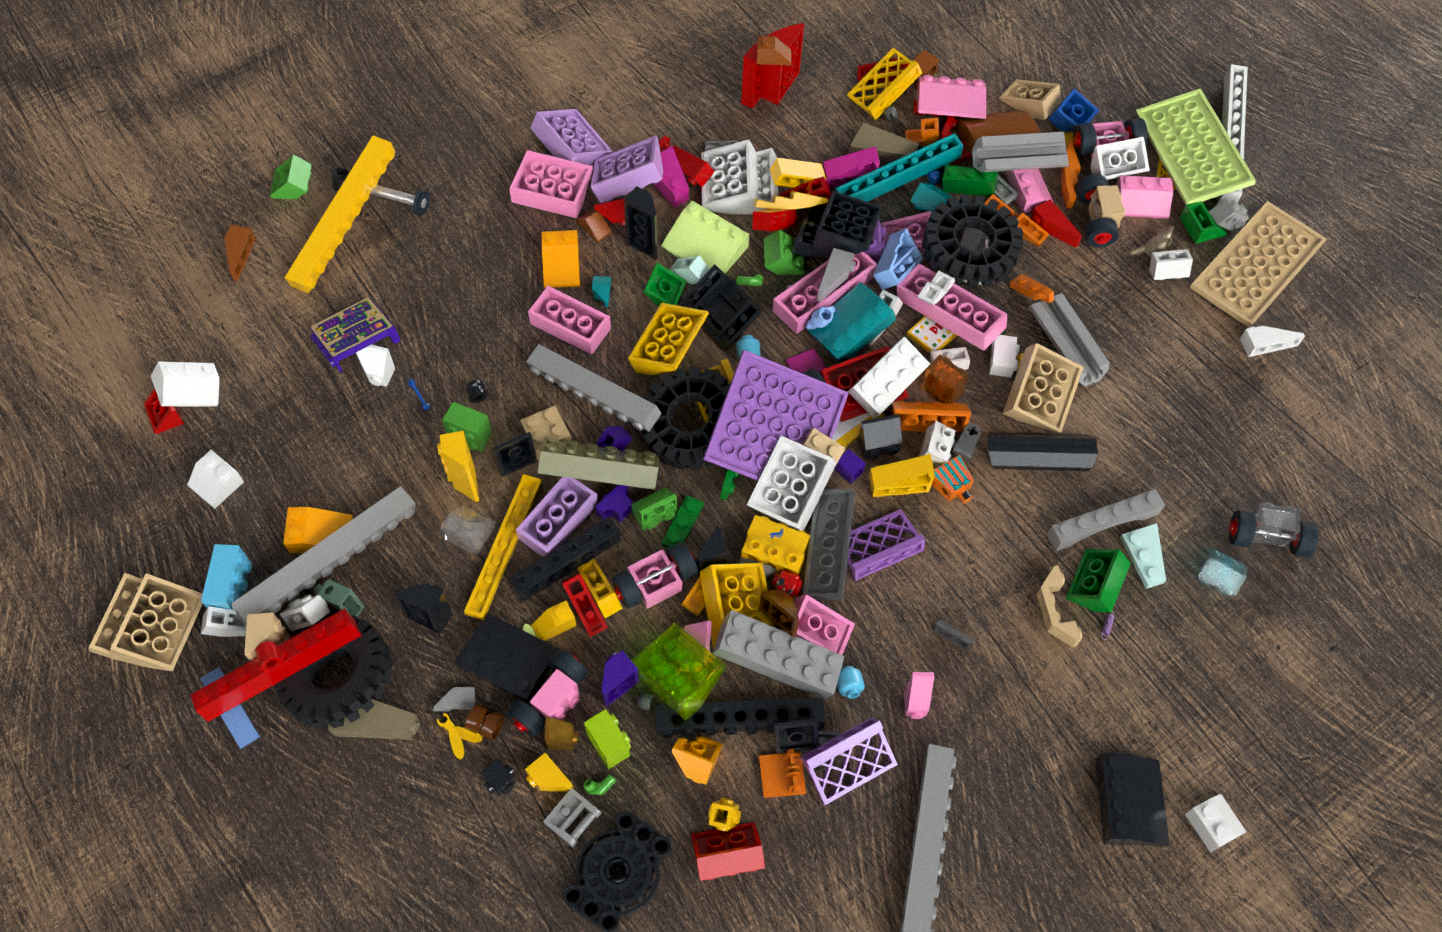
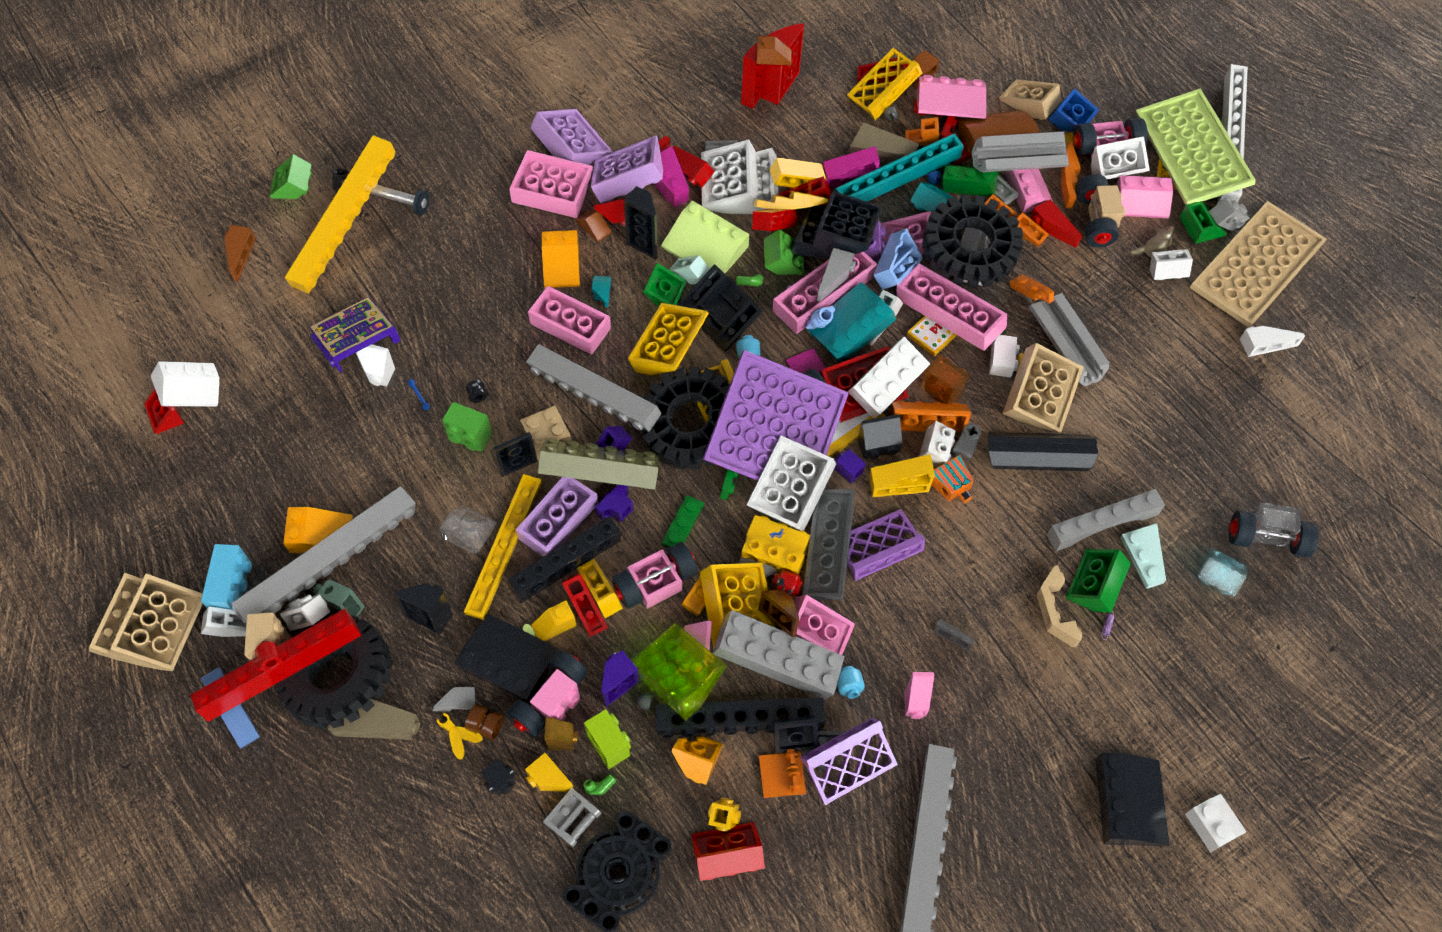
white slope [187,450,244,509] -> none
yellow slope [437,431,480,502] -> none
bright green slope [631,487,677,531] -> none
black slope [696,526,728,575] -> none
tan plate [802,428,846,464] -> none
white slope [918,271,955,305] -> none
white slope [930,347,970,373] -> none

